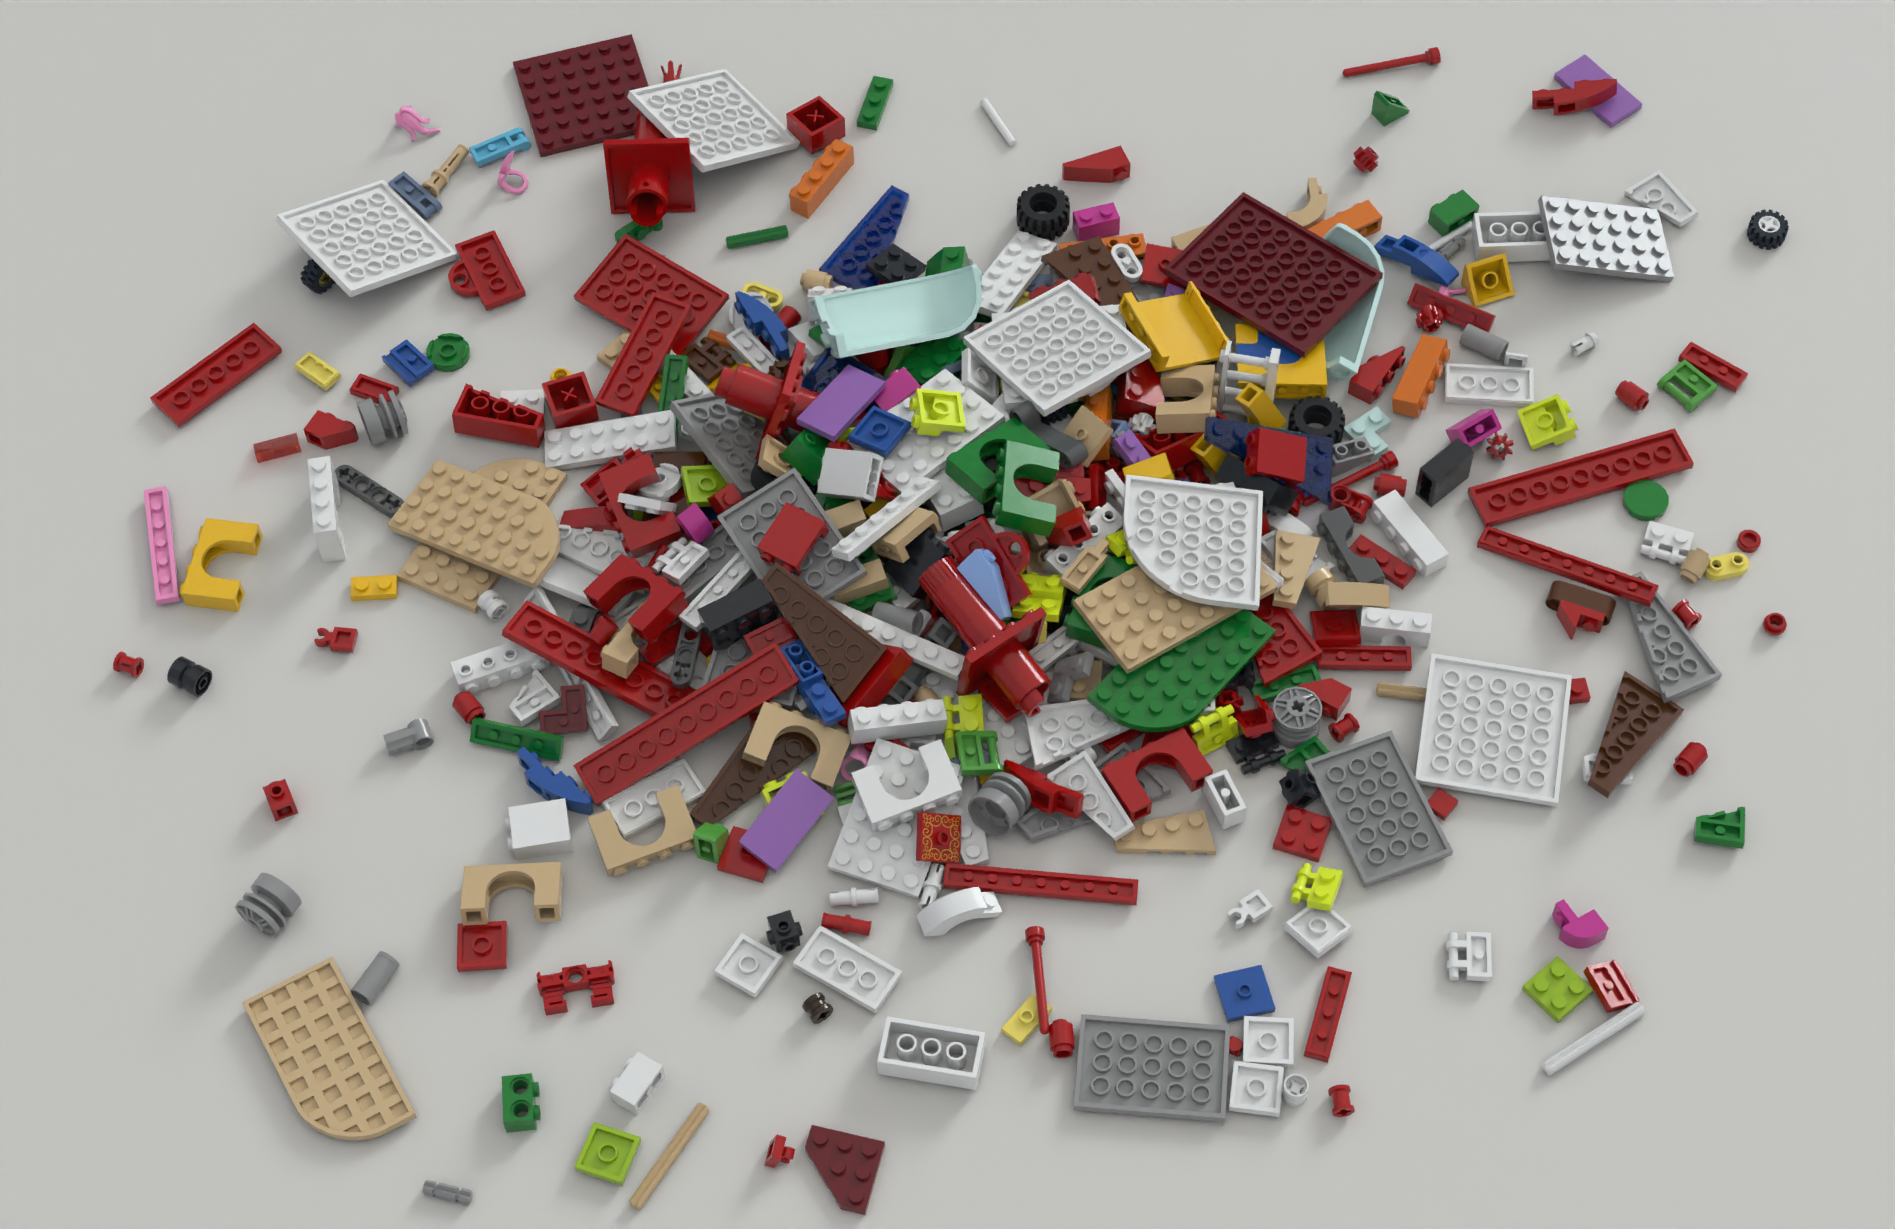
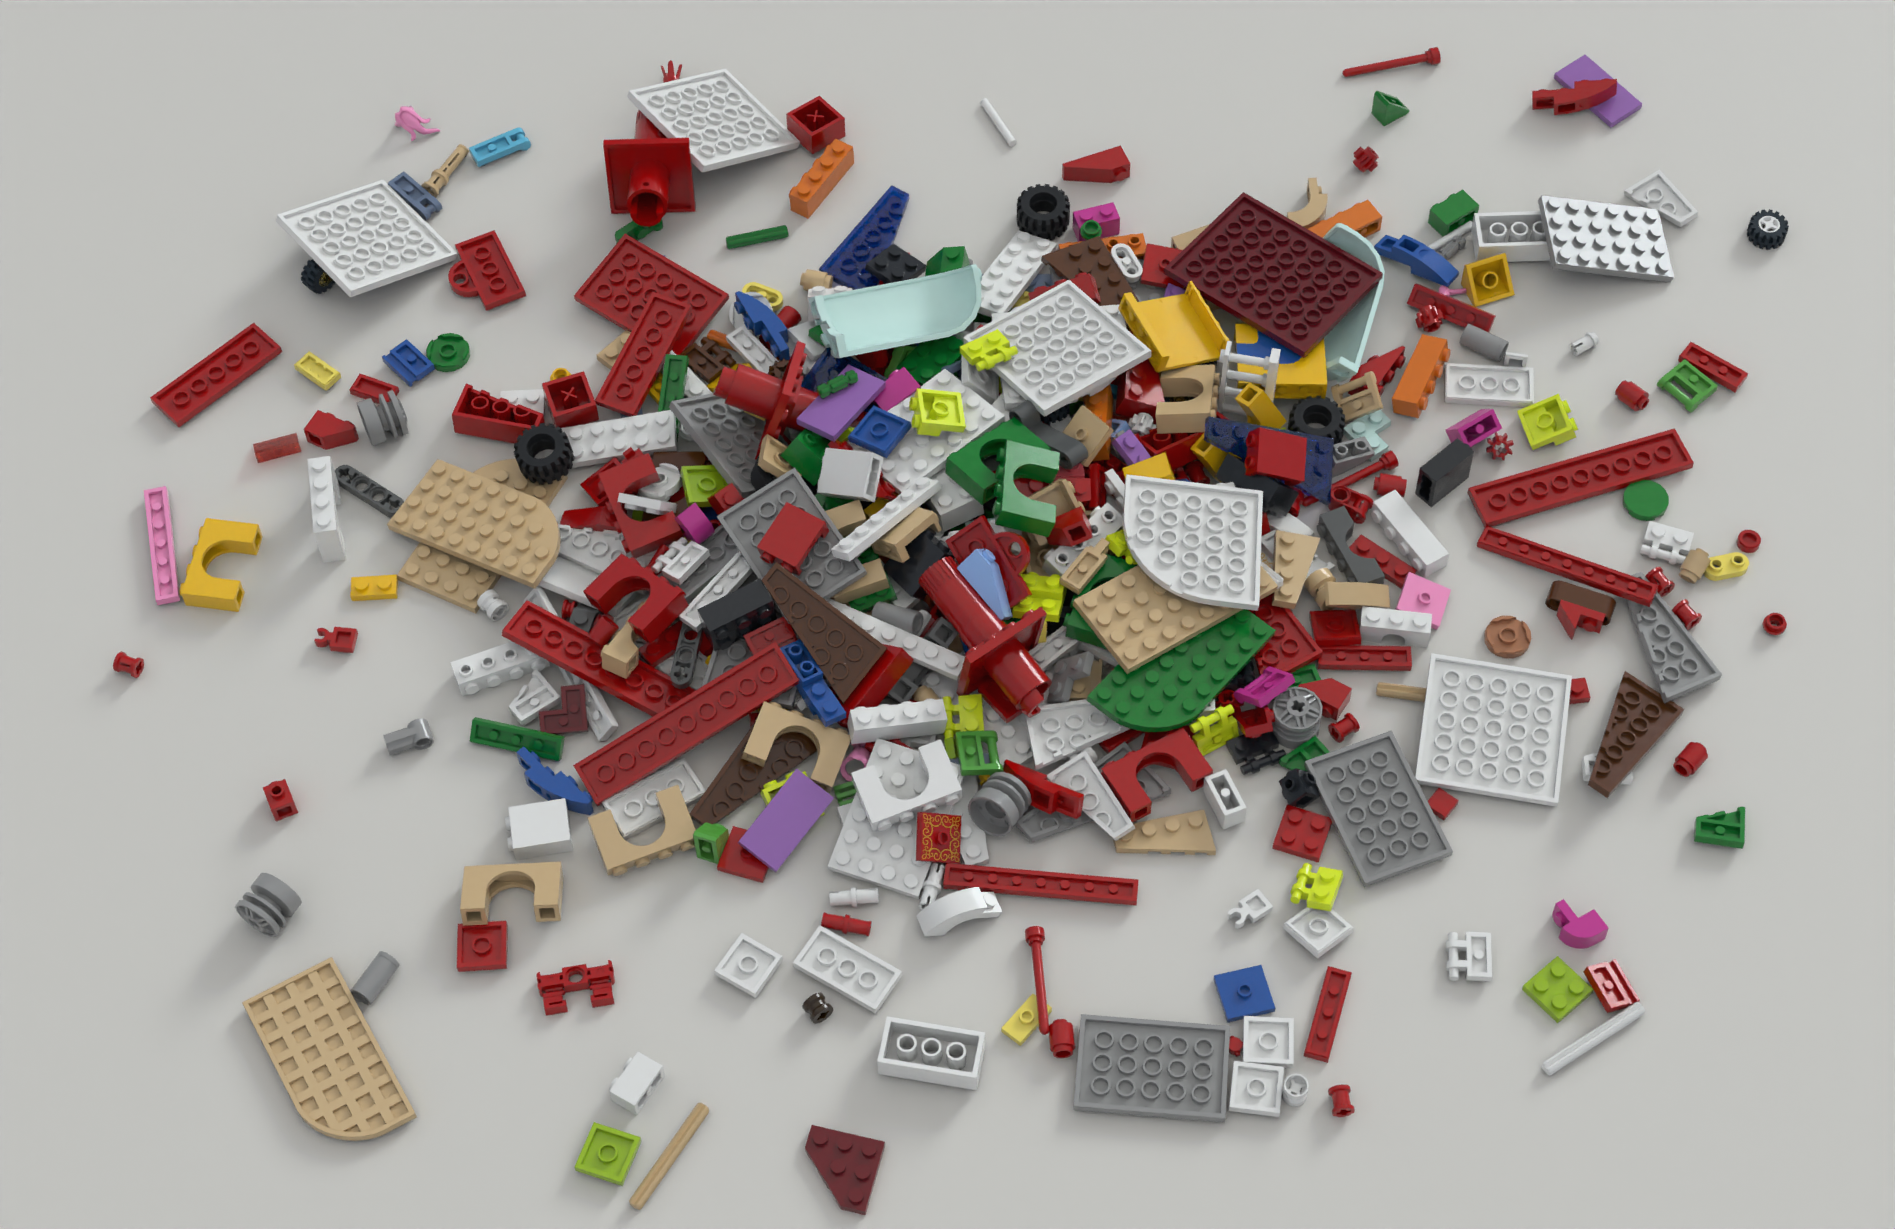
black wheel [167,656,212,697] -> none
light grey axle [423,1180,473,1205] -> none
red brick [452,691,486,725] -> none
bright pink piece [497,151,528,194] -> none
green brick [502,1073,541,1133] -> none
dark red plate [513,34,649,157] -> none
red tile [764,1134,795,1168] -> none
black brick [766,910,803,953] -> none
green plate [857,76,894,131] -> none
none -> black tyre [514,423,574,485]
none -> red bush [561,600,578,620]
none -> green axle [817,370,858,398]
none -> neon yellow plate [960,329,1018,372]
none -> green plate [1080,220,1102,240]
none -> dark pink plate [1234,666,1295,708]
none -> tan plate [1331,371,1383,423]
none -> bright pink plate [1395,572,1451,630]
none -> nougat tile [1484,616,1531,658]
none -> red bush [1645,567,1675,597]

